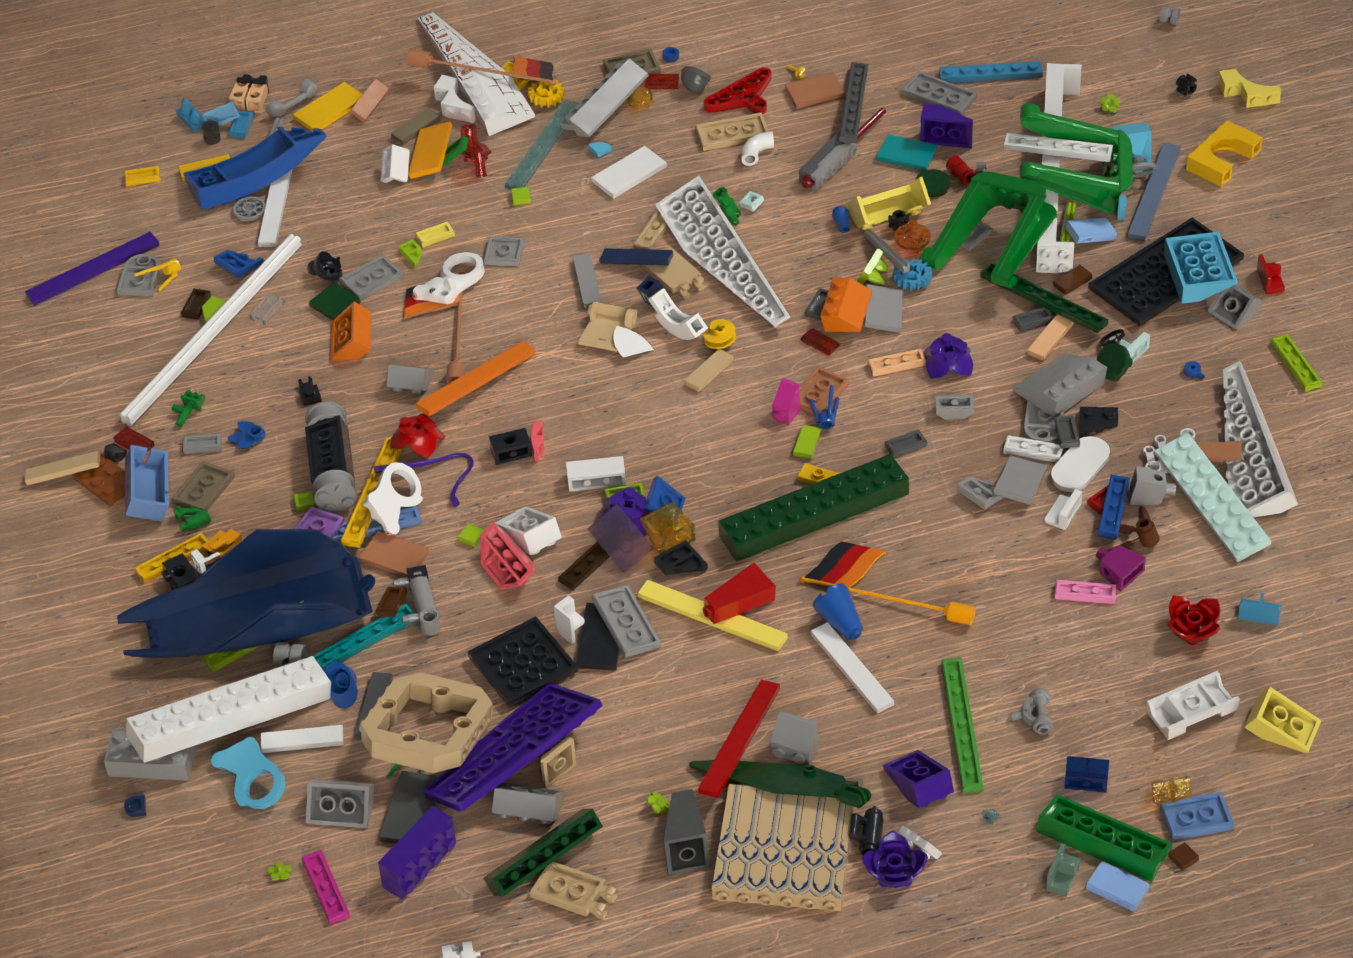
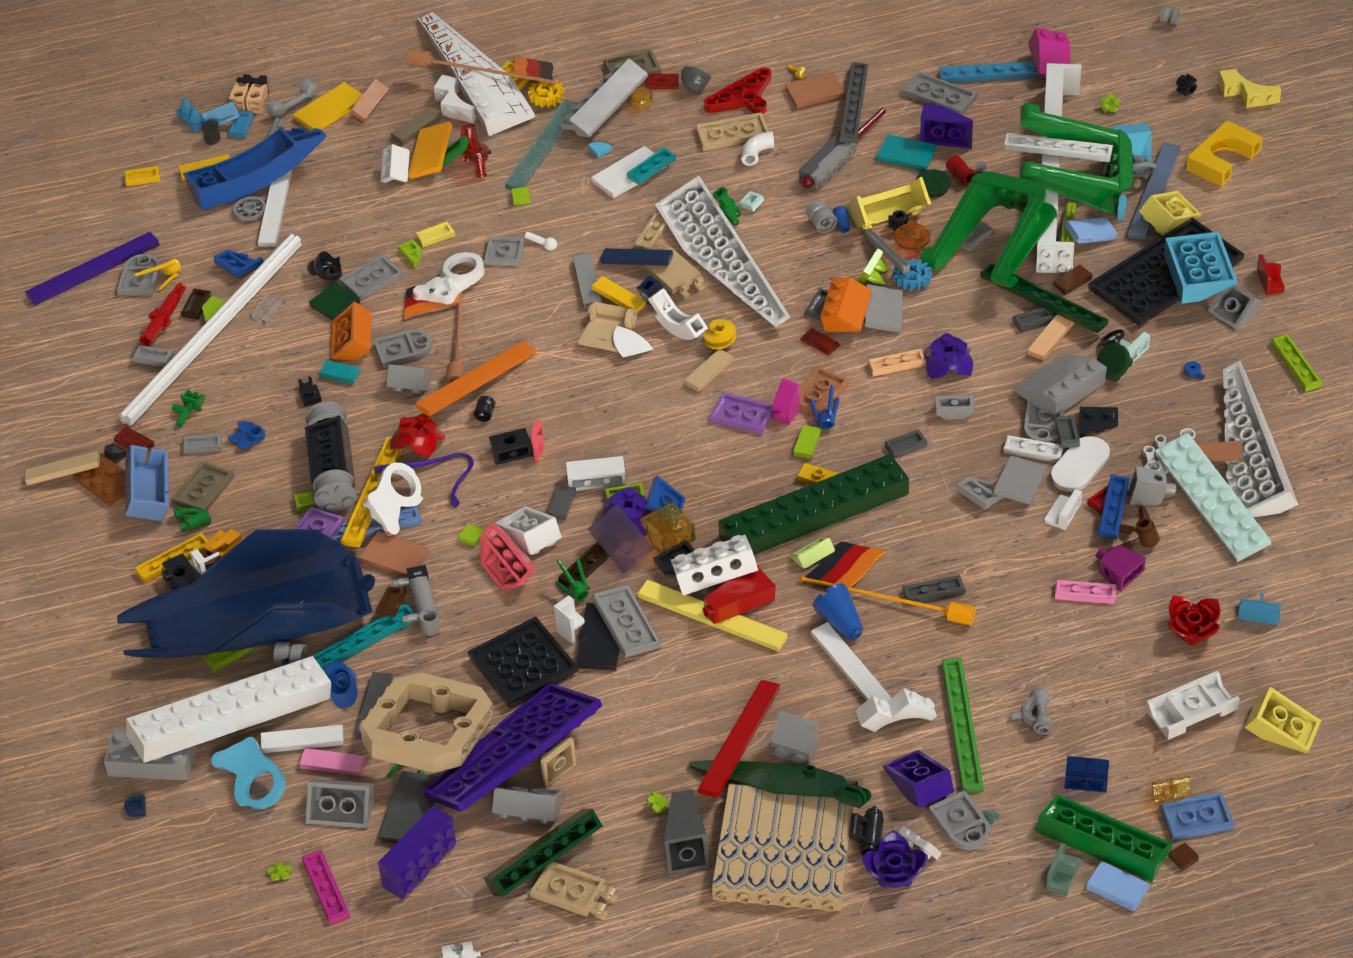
blue tile [662,47,679,62] -> none
none -> light grey plate [132,345,174,367]
none -> red piece [139,283,186,346]
none -> bright pink tile [299,748,365,777]
none -> teal tile [319,360,361,384]
none -> light grey tile [373,329,432,369]
none -> black wheel [473,395,496,422]
none -> white bar [525,231,558,250]
none -> dark grey tile [547,485,576,520]
none -> green plant [555,558,590,601]
none -> yellow tile [592,276,646,313]
none -> teal tile [627,147,676,185]
none -> white brick [671,535,758,595]
none -> medium lavender tile [709,392,773,435]
none -> yellowish green slope [790,537,835,568]
none -> light grey wheel [806,200,837,233]
none -> white arch [856,688,937,732]
none -> dark grey tile [902,575,965,605]
none -> light grey tile [928,790,990,850]
none -> dark pink slope [1028,28,1070,77]
none -> light yellow slope [1139,191,1202,235]

